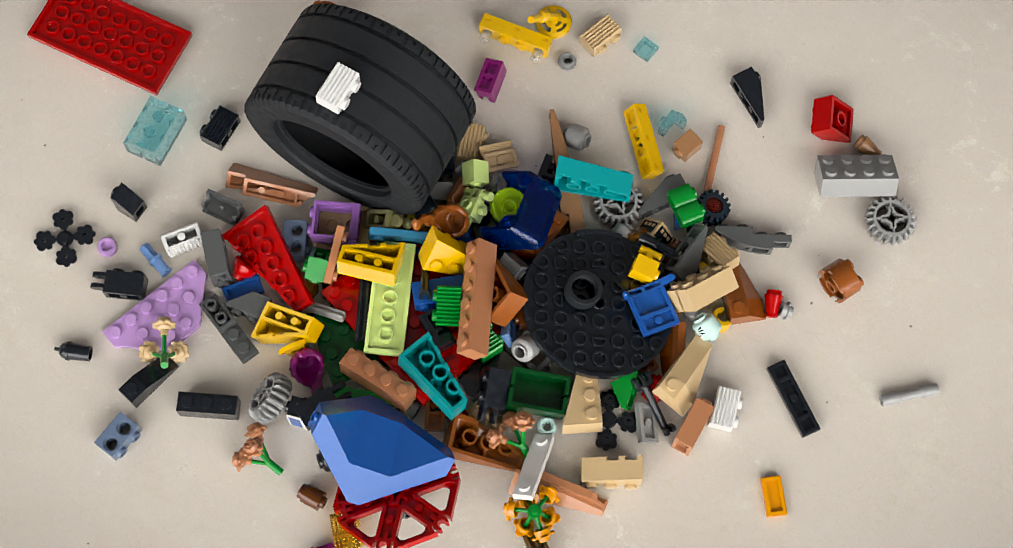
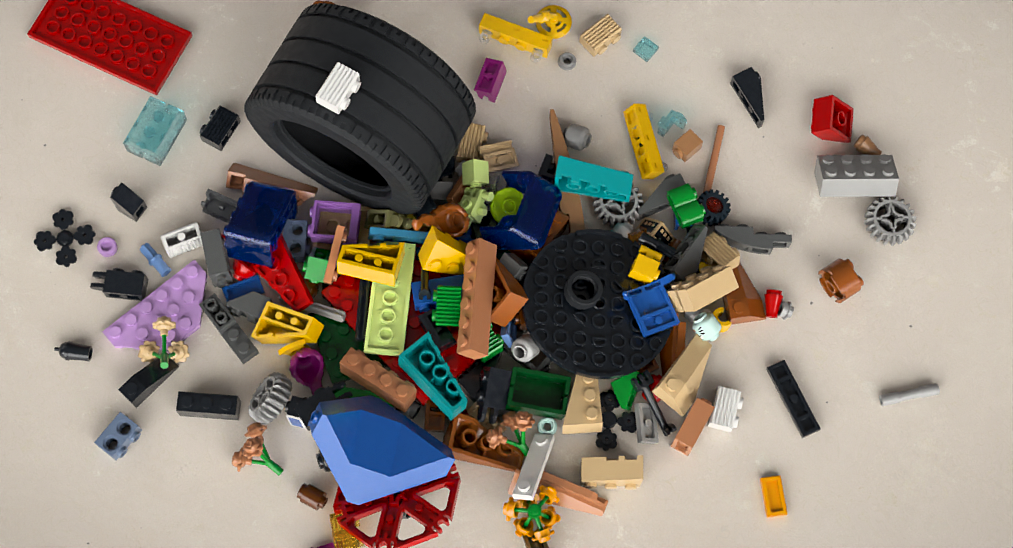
none -> clear blue windscreen [223,181,298,268]

